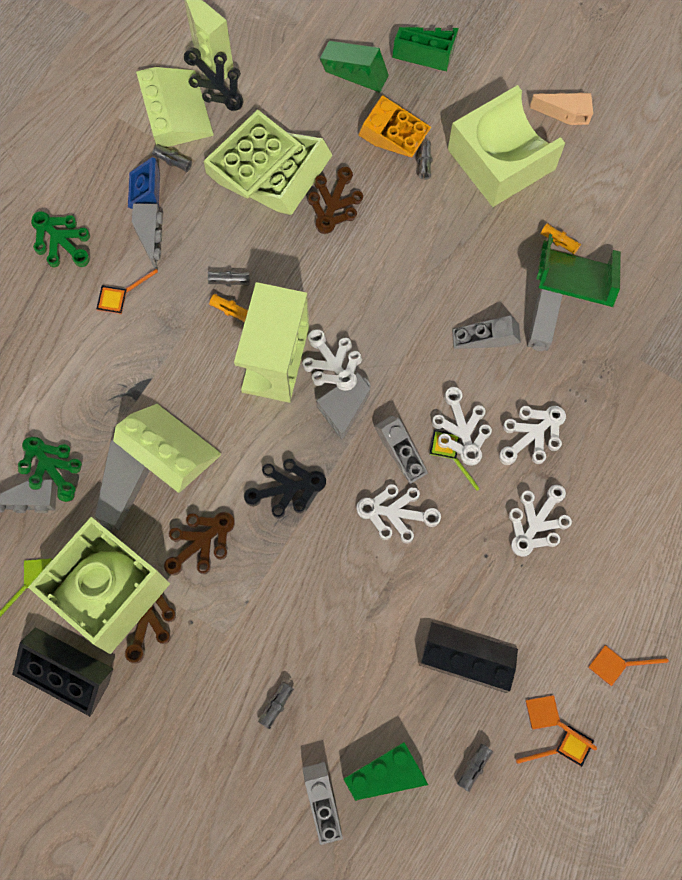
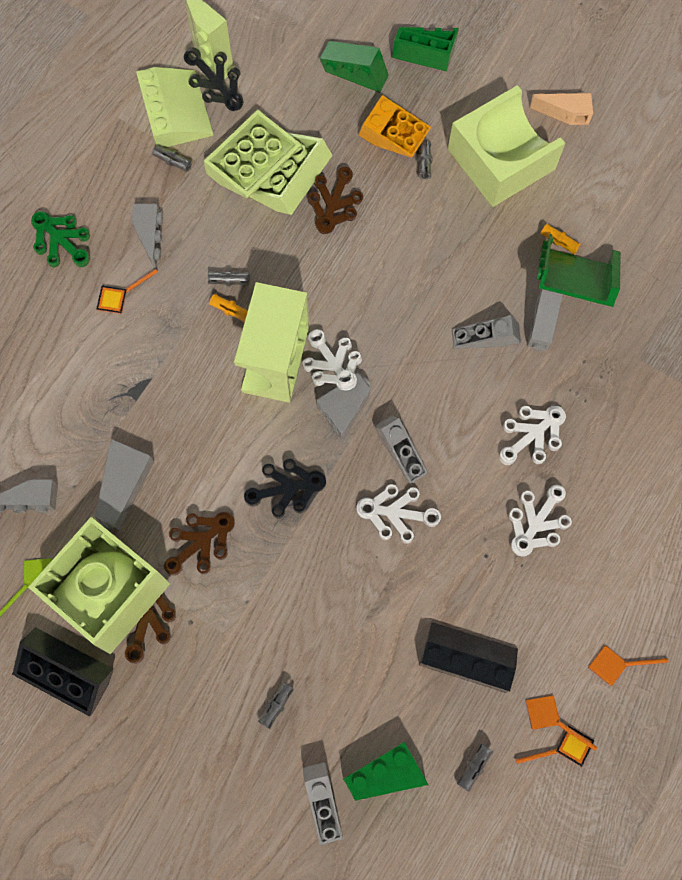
green plant [18,437,82,502] -> none
yellowish green slope [113,404,221,493] -> none
blue slope [128,157,160,209] -> none
piece [429,429,479,491] -> none
white plant [432,387,492,466] -> none

